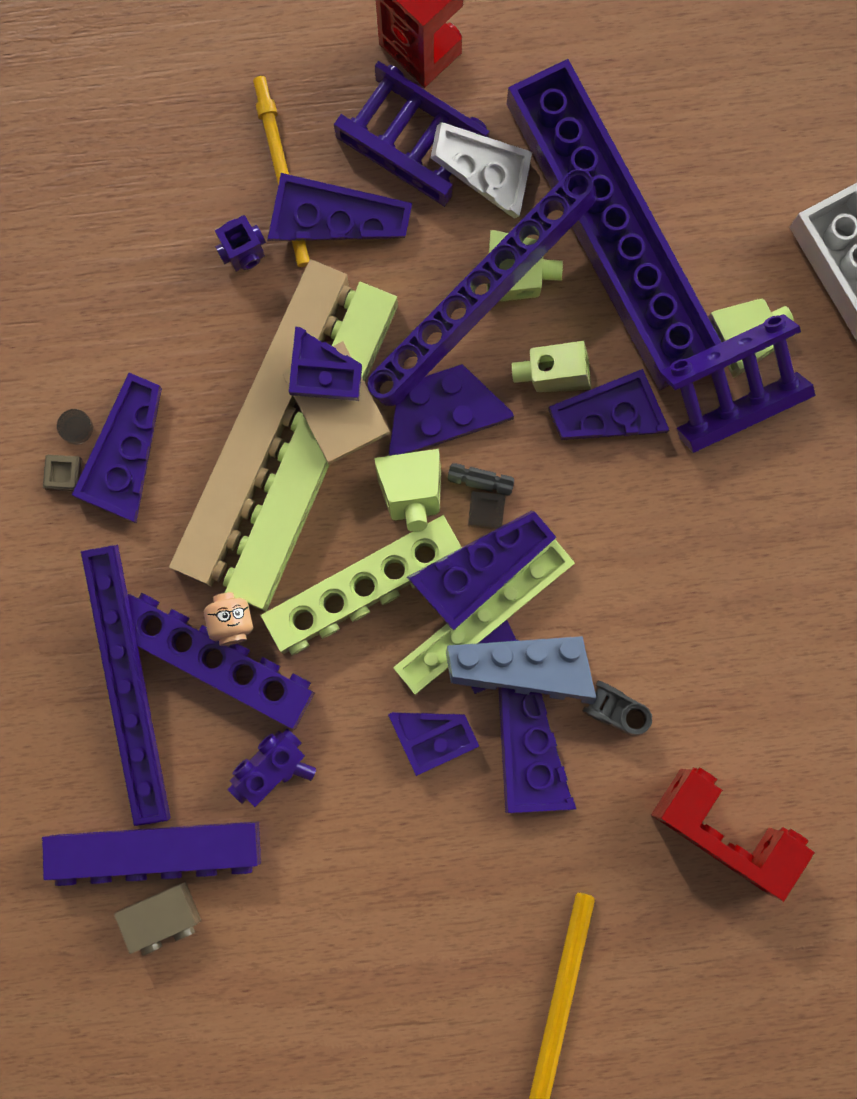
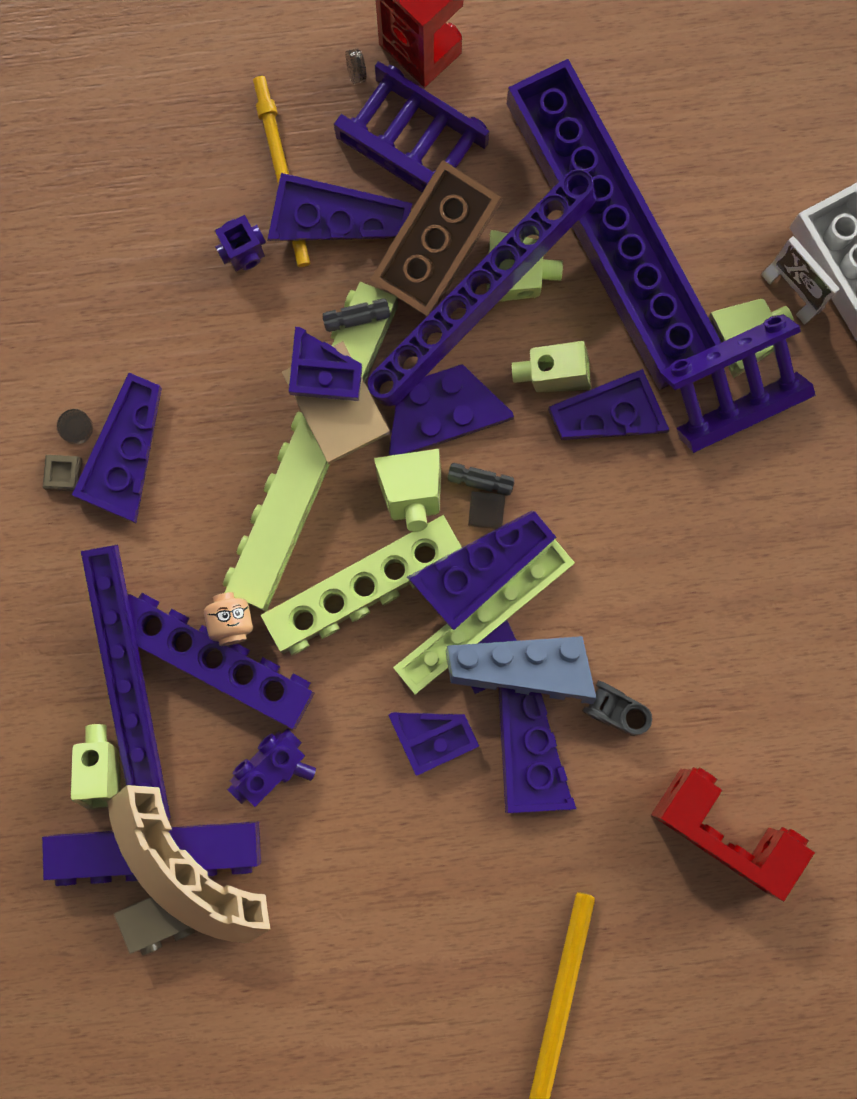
tan brick [169,259,352,587] -> none
white wing [430,122,532,219] -> none
none -> yellowish green torso [71,724,121,809]
none -> tan brick [107,785,270,943]
none -> dark grey axle [322,298,390,332]
none -> clear smoke tile [345,48,367,84]
none -> medium nougat brick [370,160,503,316]
none -> flag [761,236,839,325]

